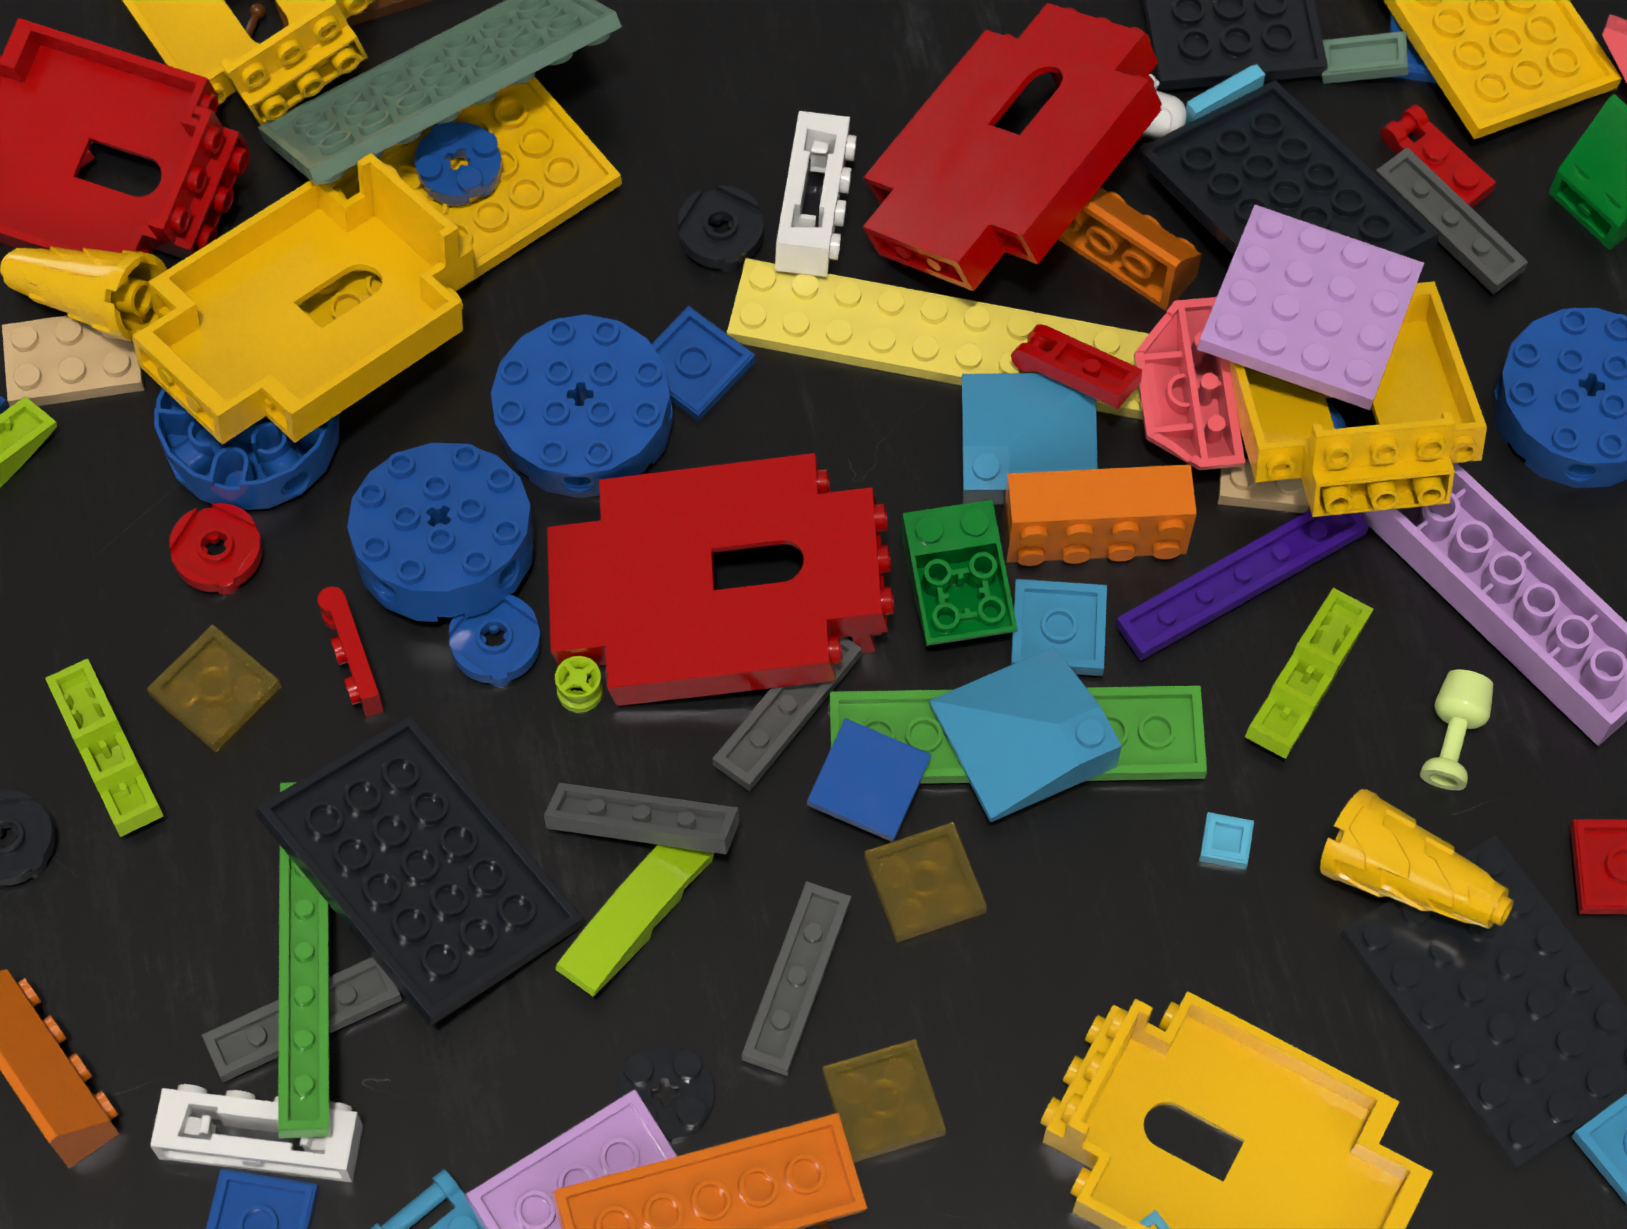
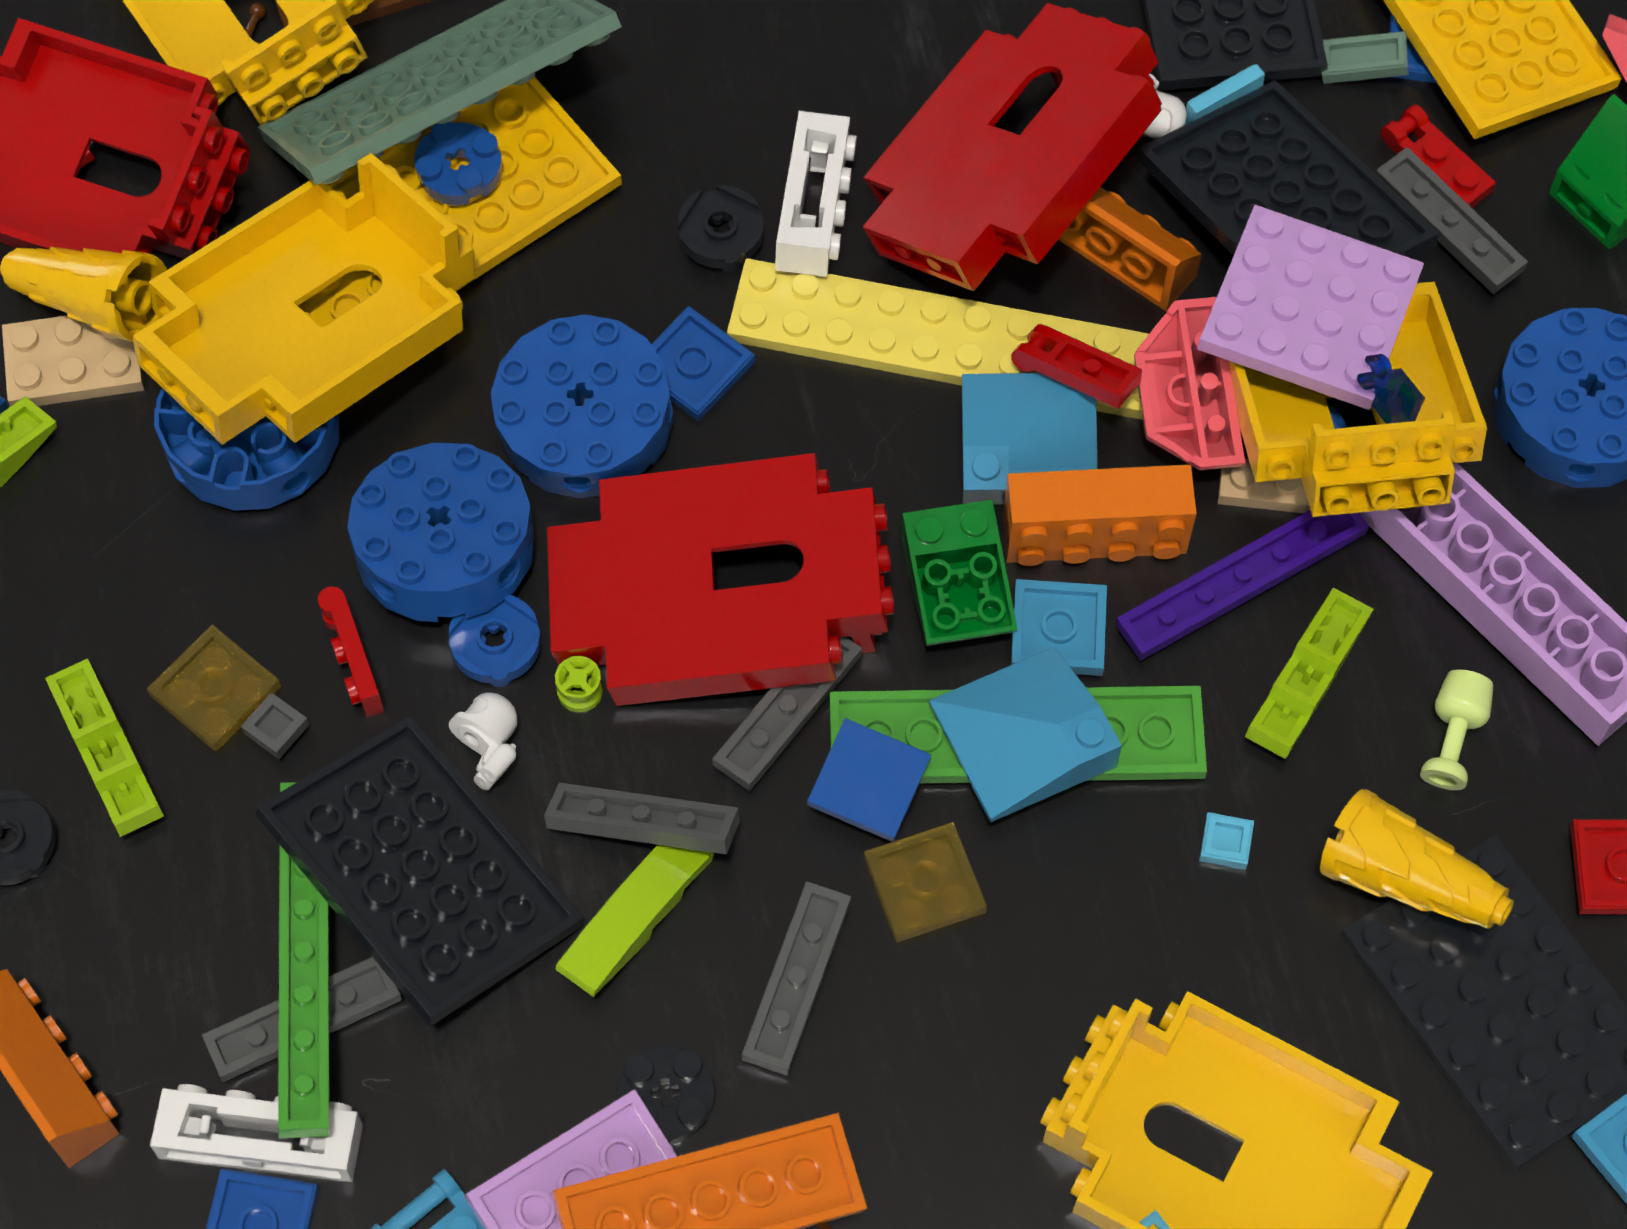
red plate [169,503,263,595] -> none
clear yellow plate [823,1039,946,1163] -> none
none -> dark grey plate [241,692,309,759]
none -> white piece [448,692,517,790]
none -> clear blue plate [1357,354,1425,424]

